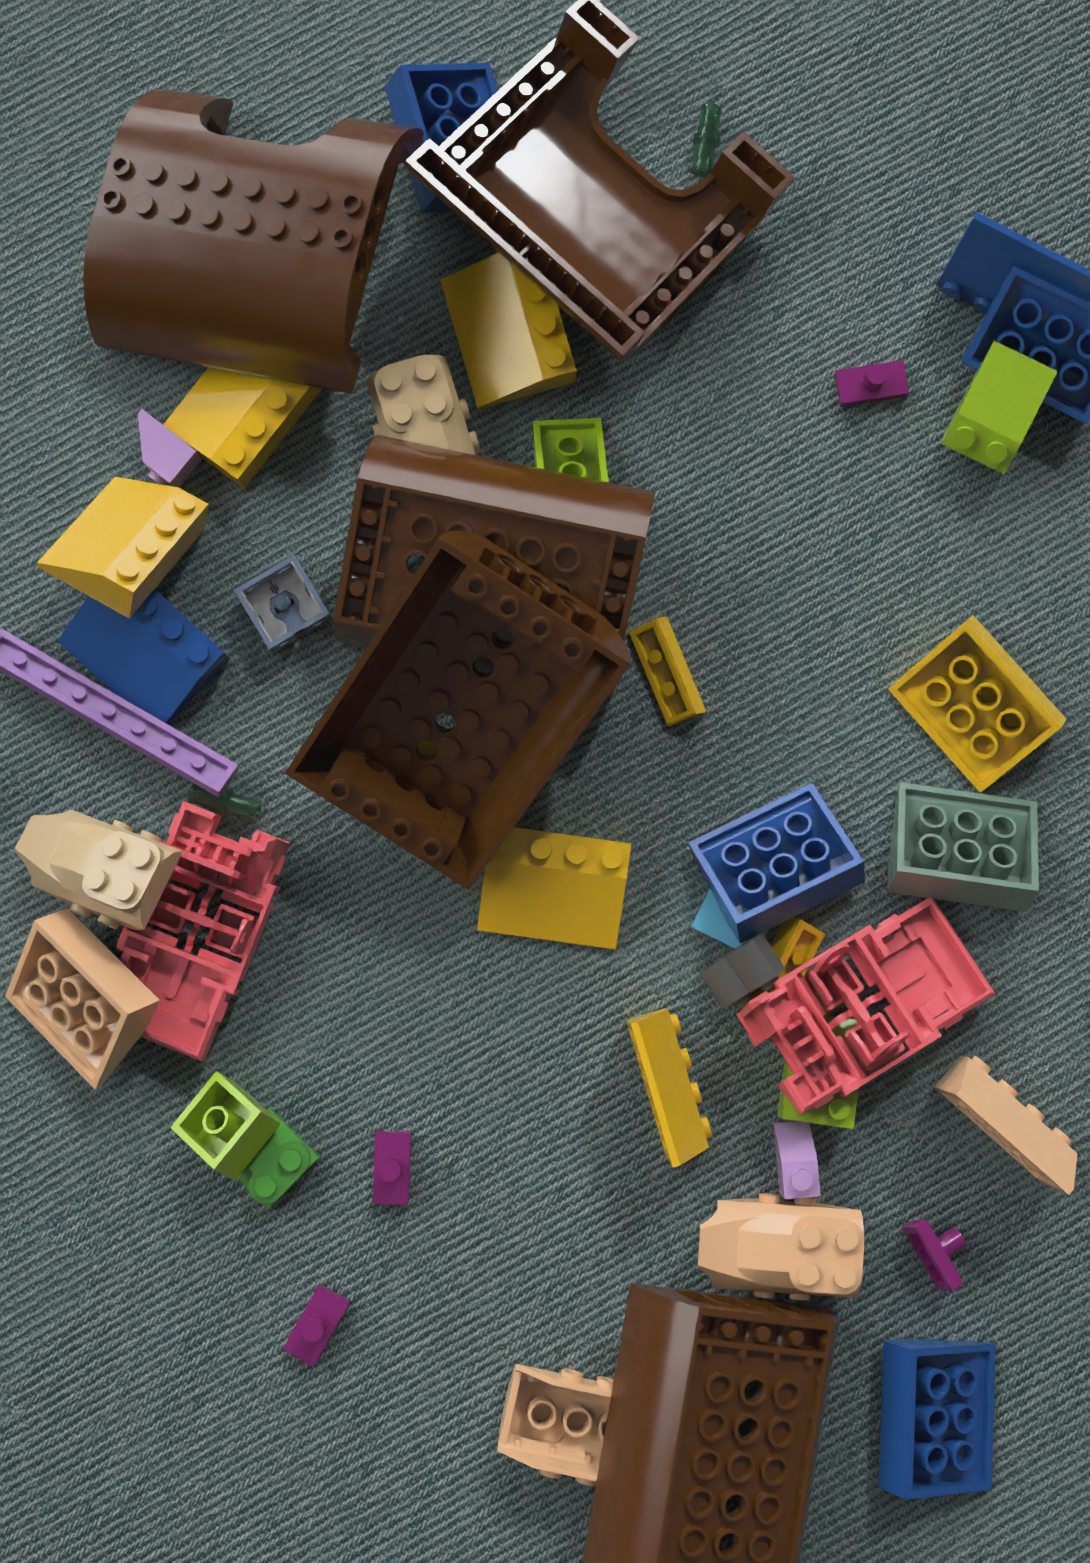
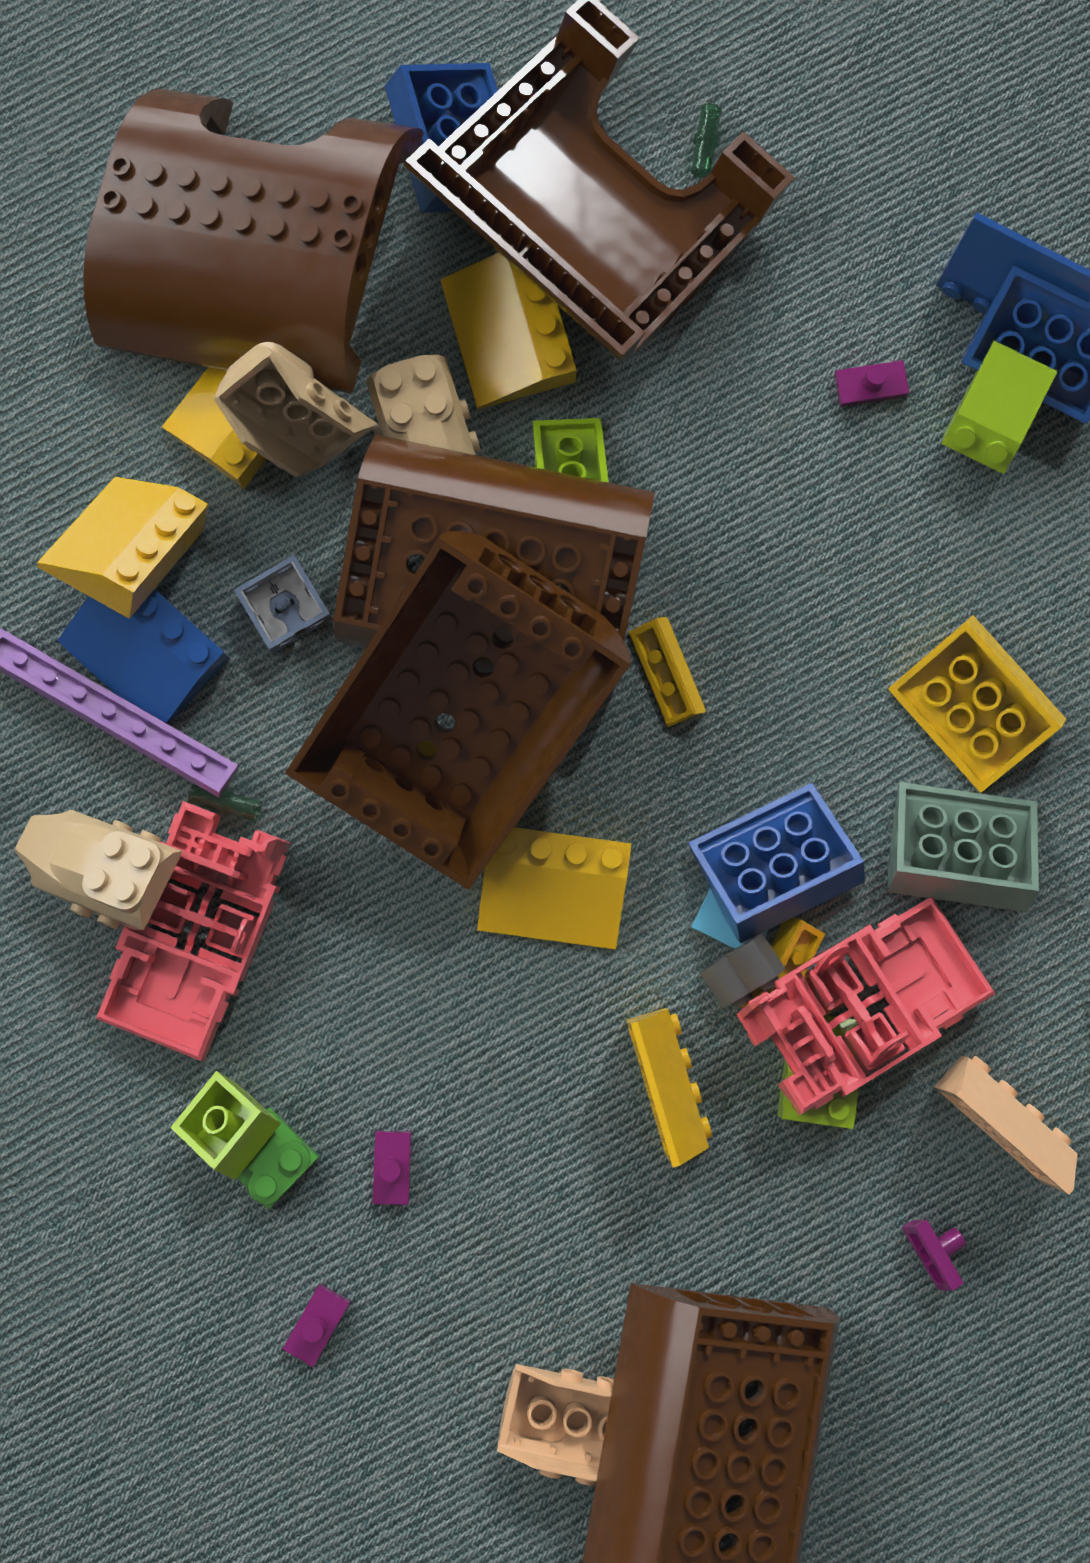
light nougat slope [5,908,160,1090] -> none
lavender slope [138,409,202,487] -> none
light nougat slope [697,1193,864,1301] -> none
lavender slope [773,1121,821,1199] -> none
blue slope [879,1339,996,1500] -> none
none -> tan slope [214,342,378,477]

